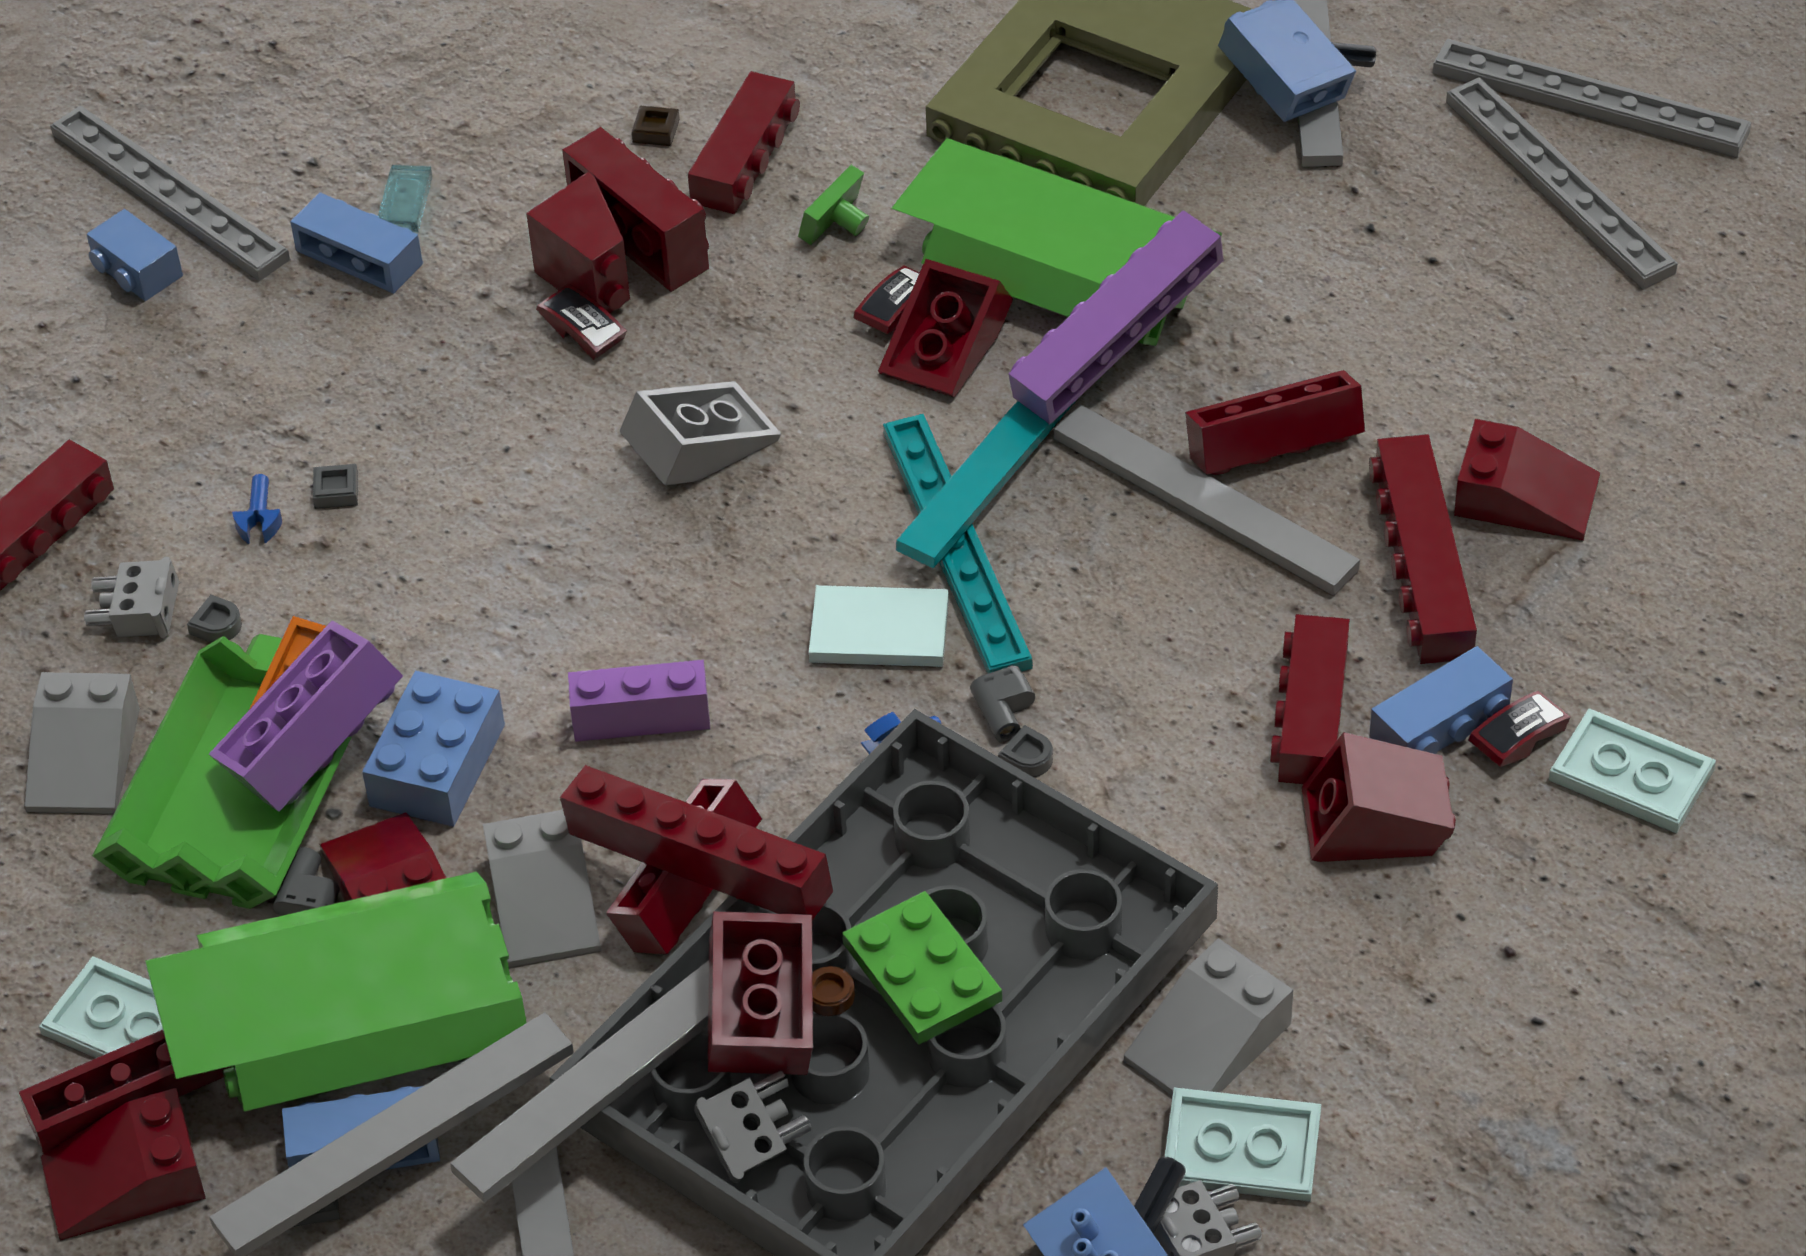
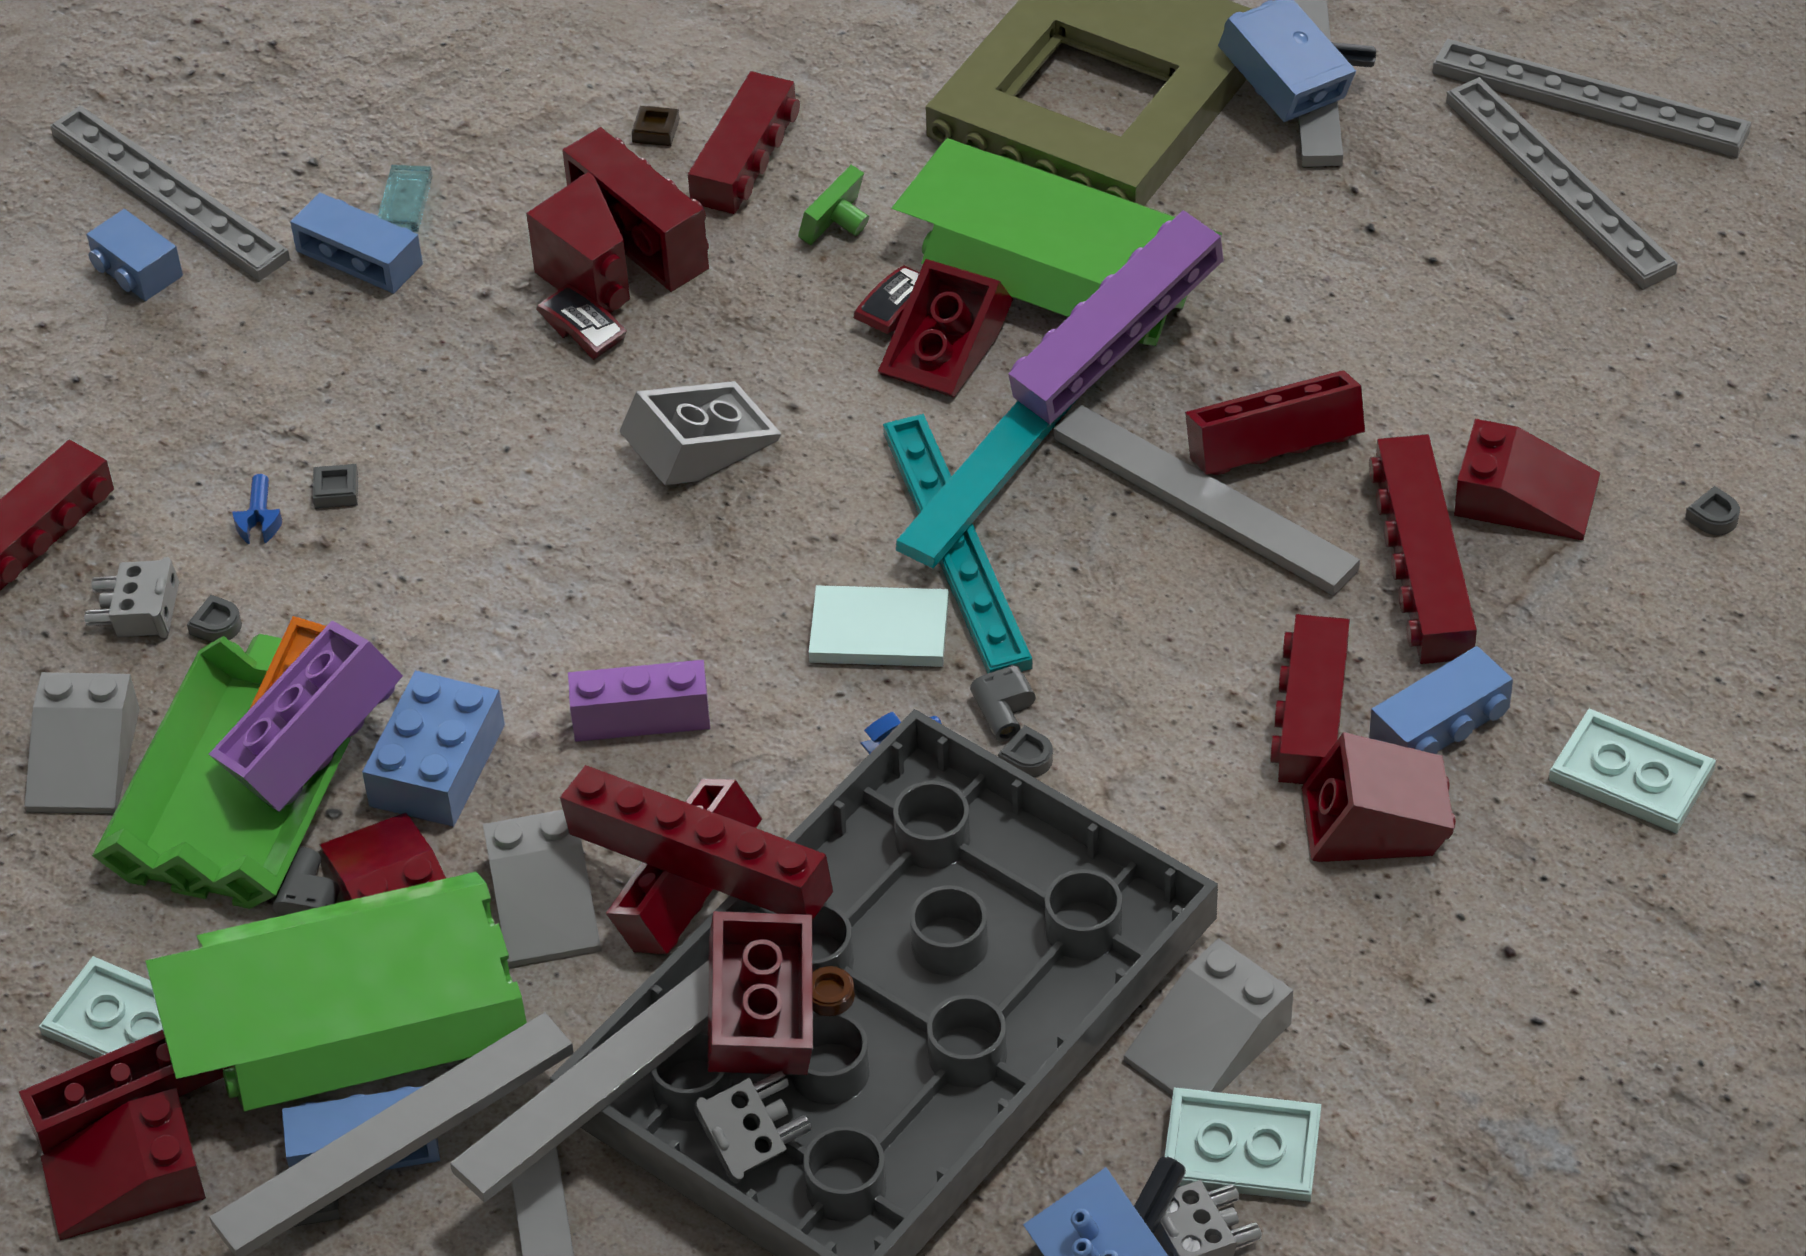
bright green plate [842,891,1002,1045] -> none
slope [1468,691,1571,767] -> none
none -> dark grey tile [1685,486,1740,535]

